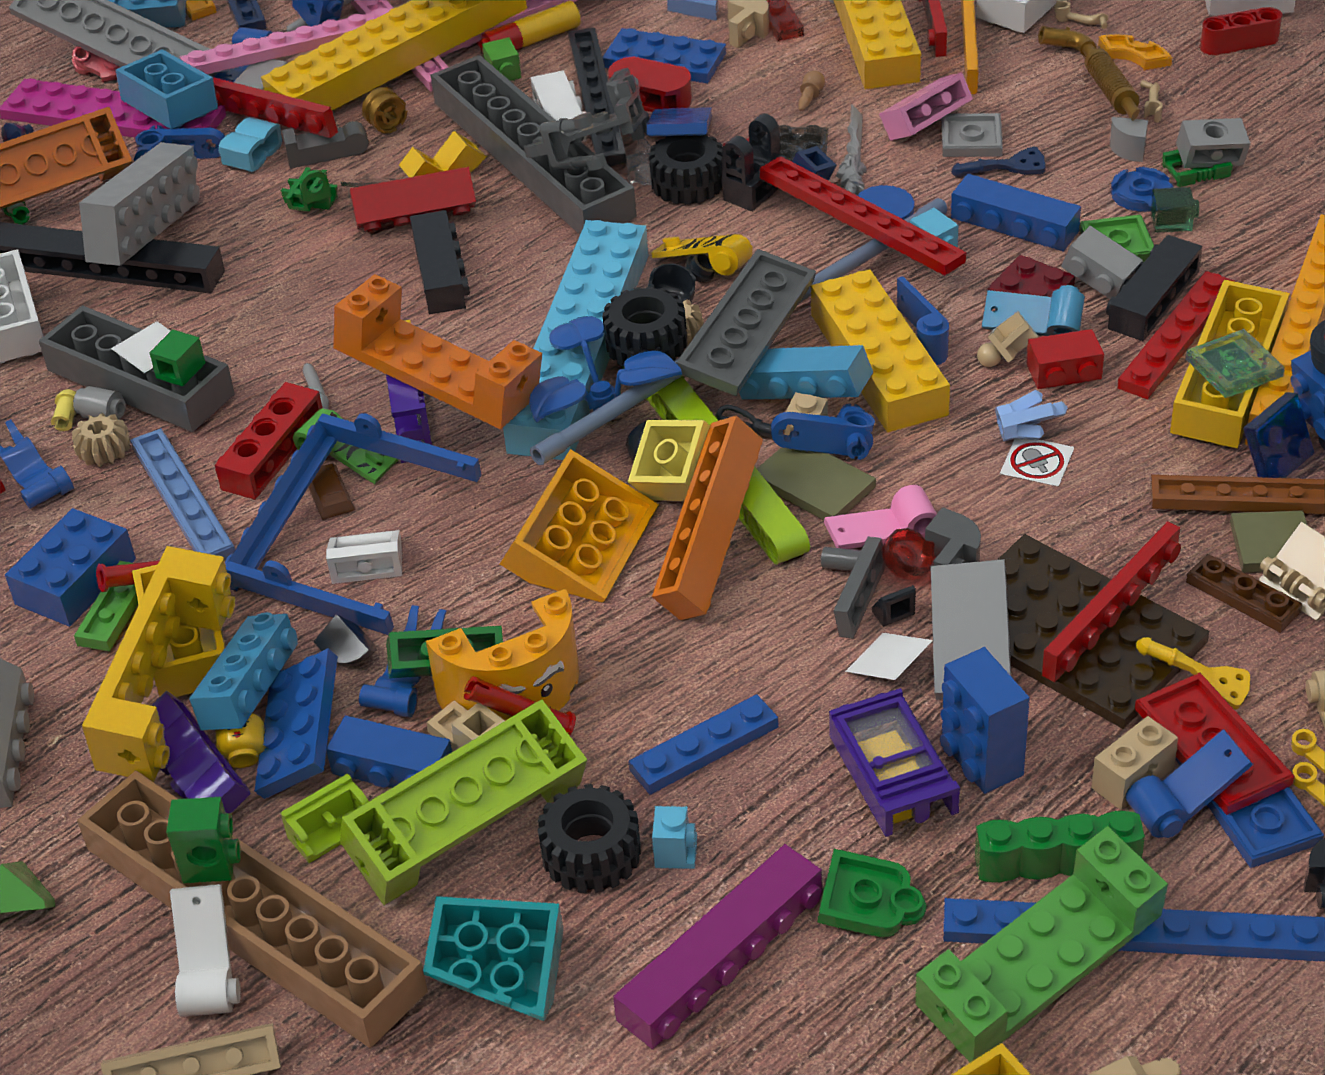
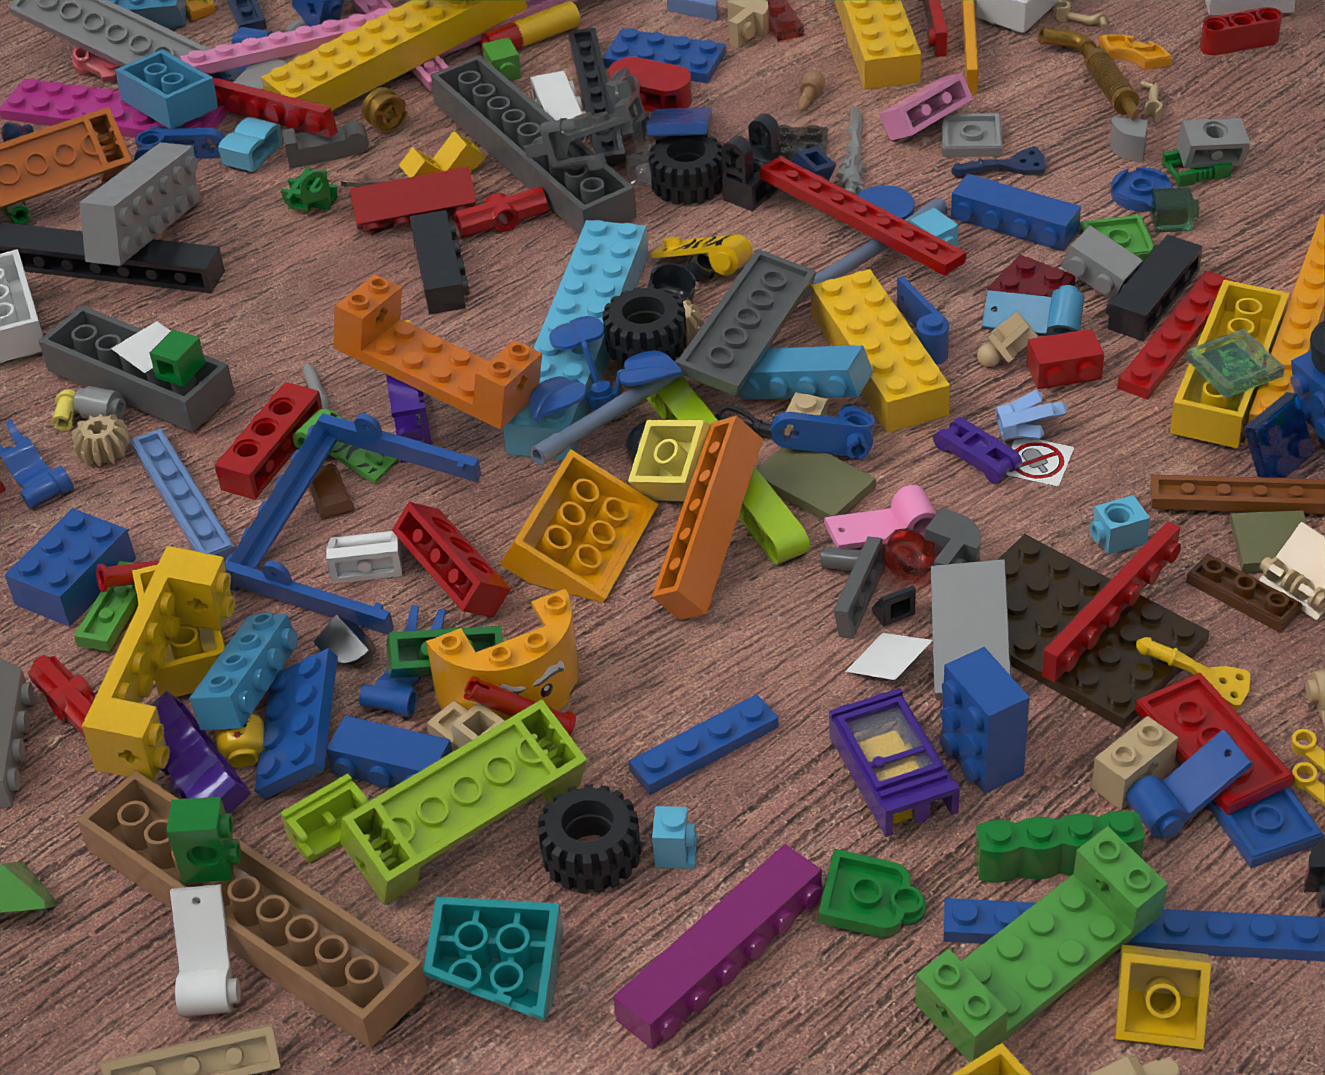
none -> red piece [28,655,95,739]
none -> red brick [392,502,511,618]
none -> red piece [454,186,549,238]
none -> dark purple plate [933,417,1022,484]
none -> medium azure brick [1090,495,1150,555]
none -> yellow slope [1115,945,1211,1050]

